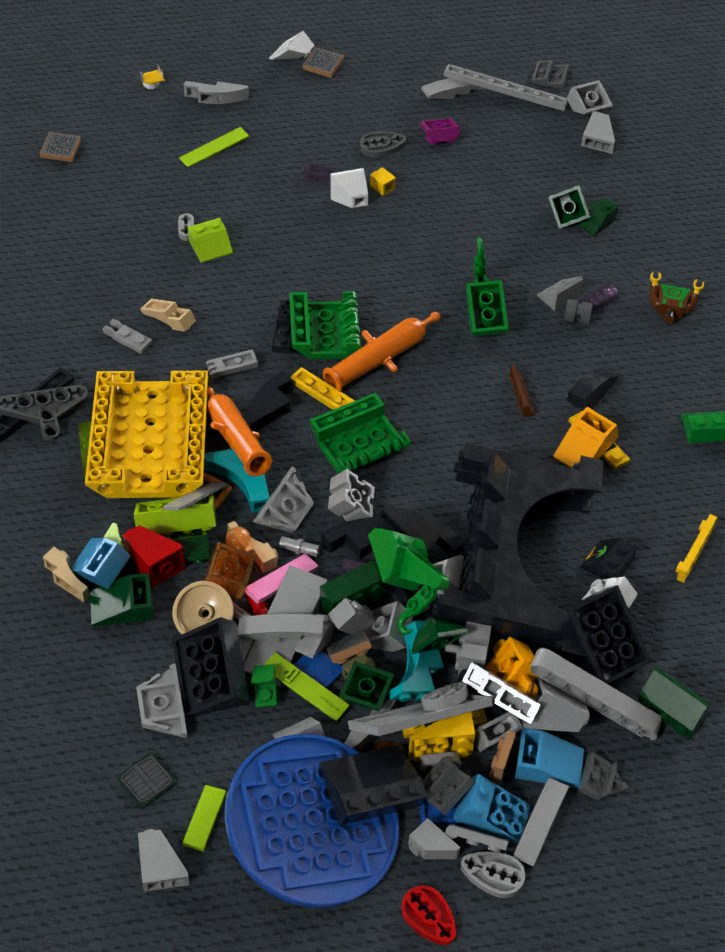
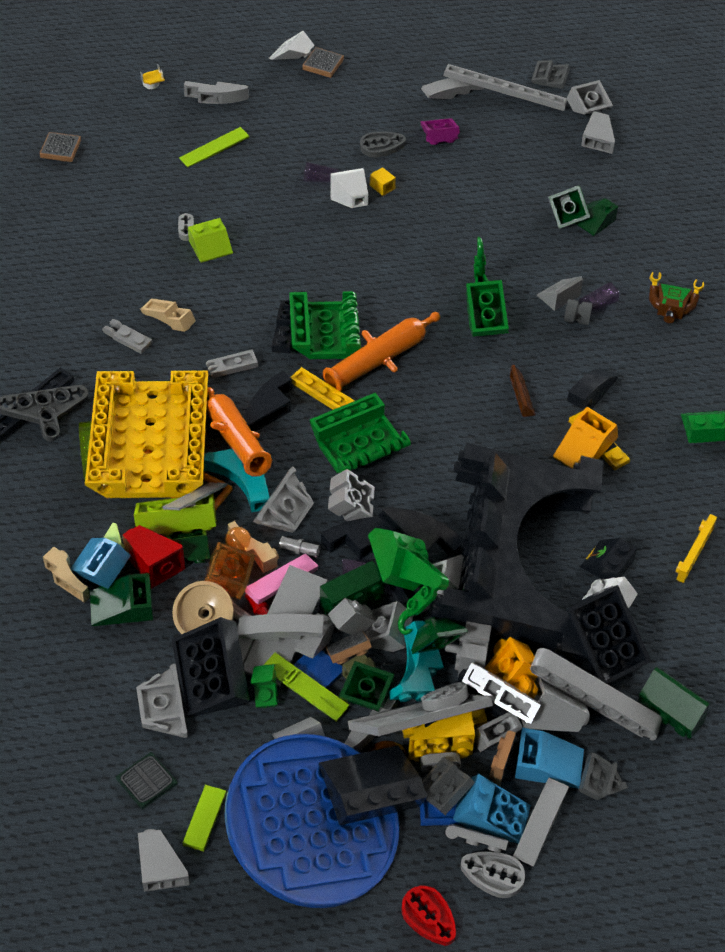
light grey slope [408,818,460,859] -> none

